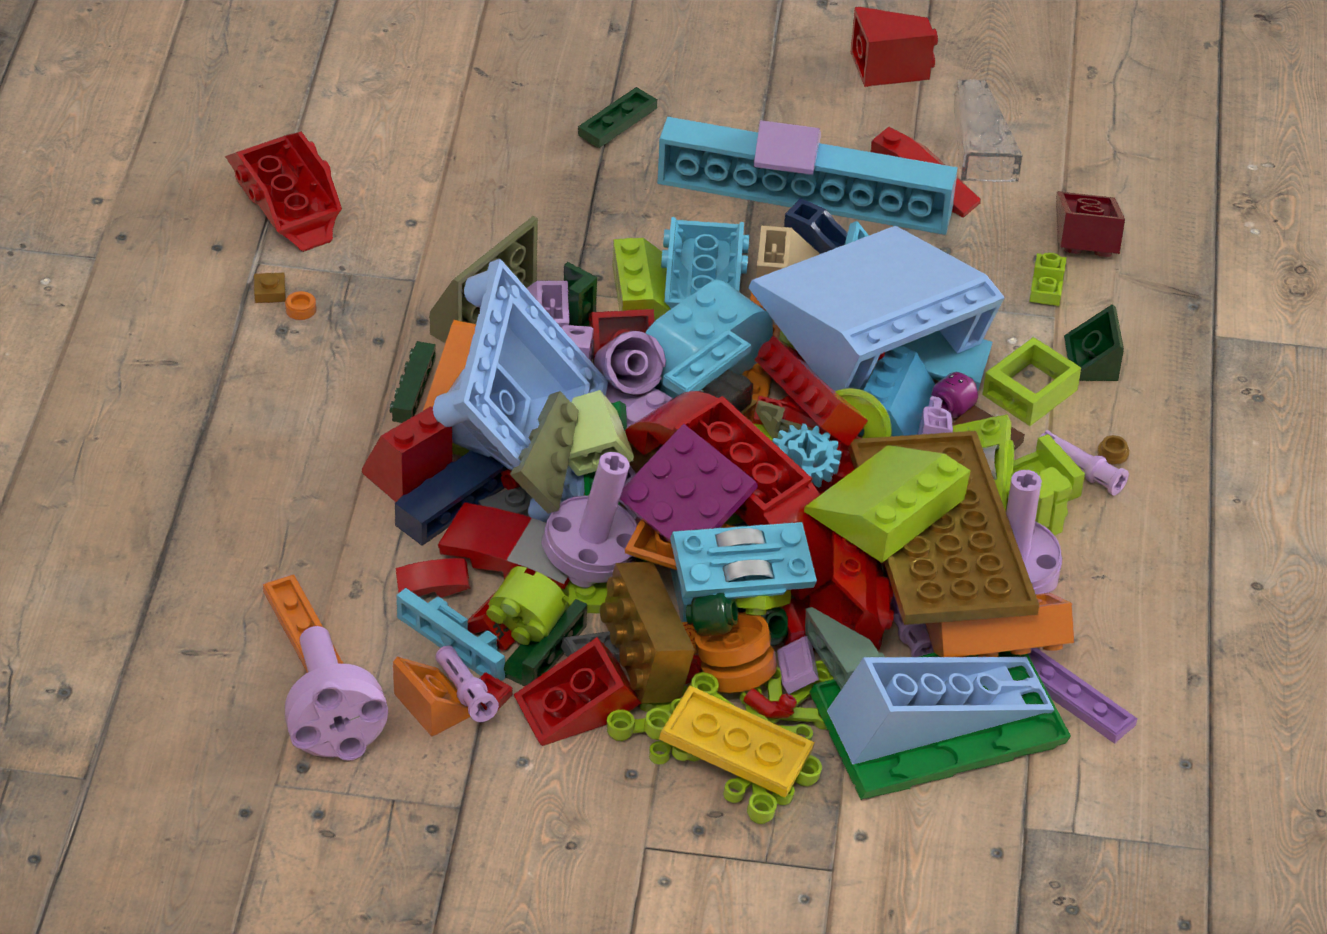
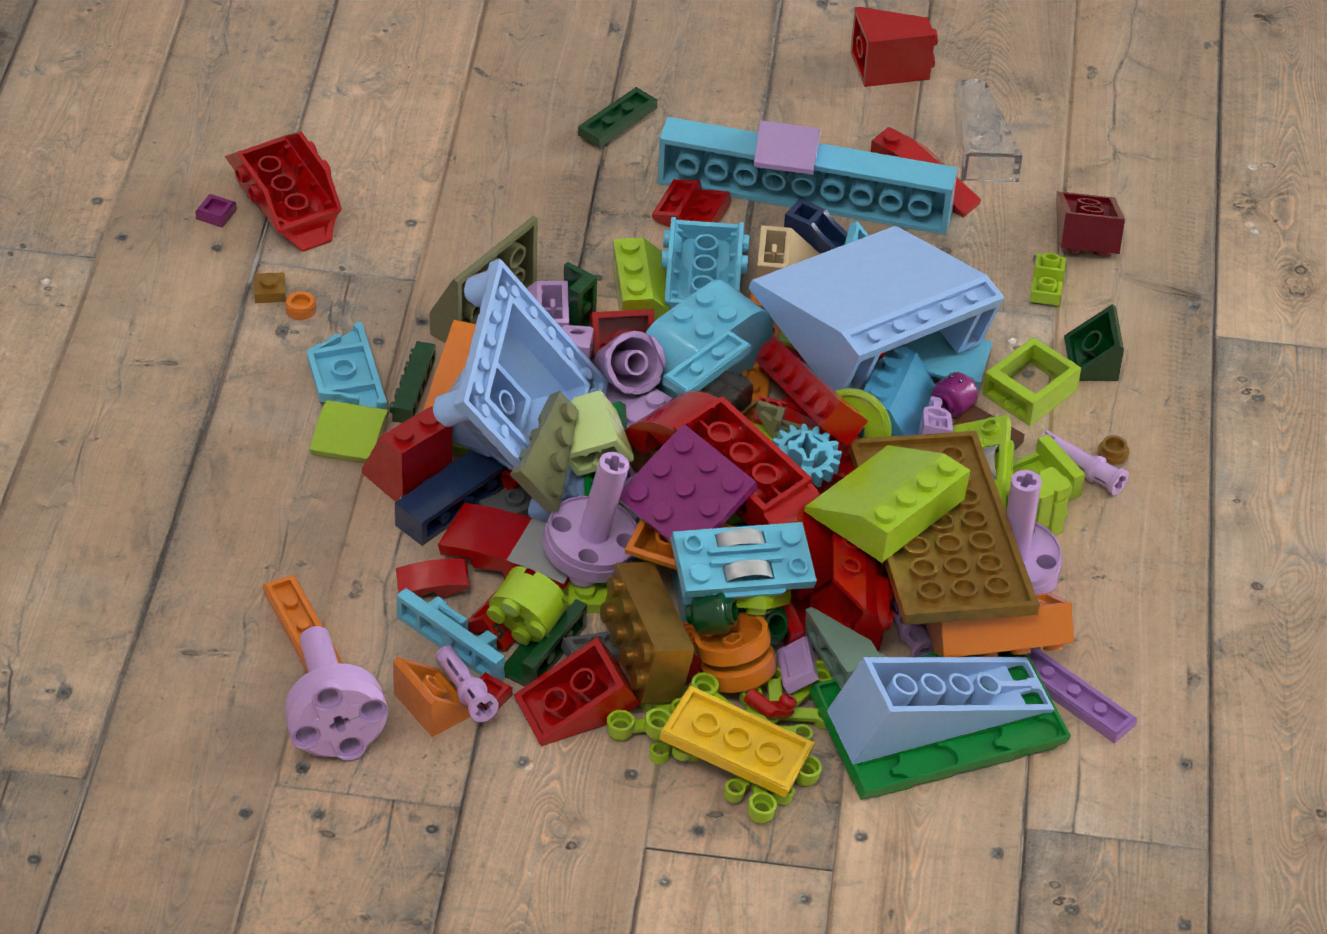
none -> magenta tile [195,194,237,228]
none -> medium azure wing [306,321,387,410]
none -> lime slope [310,400,389,463]
none -> red slope [652,179,732,227]

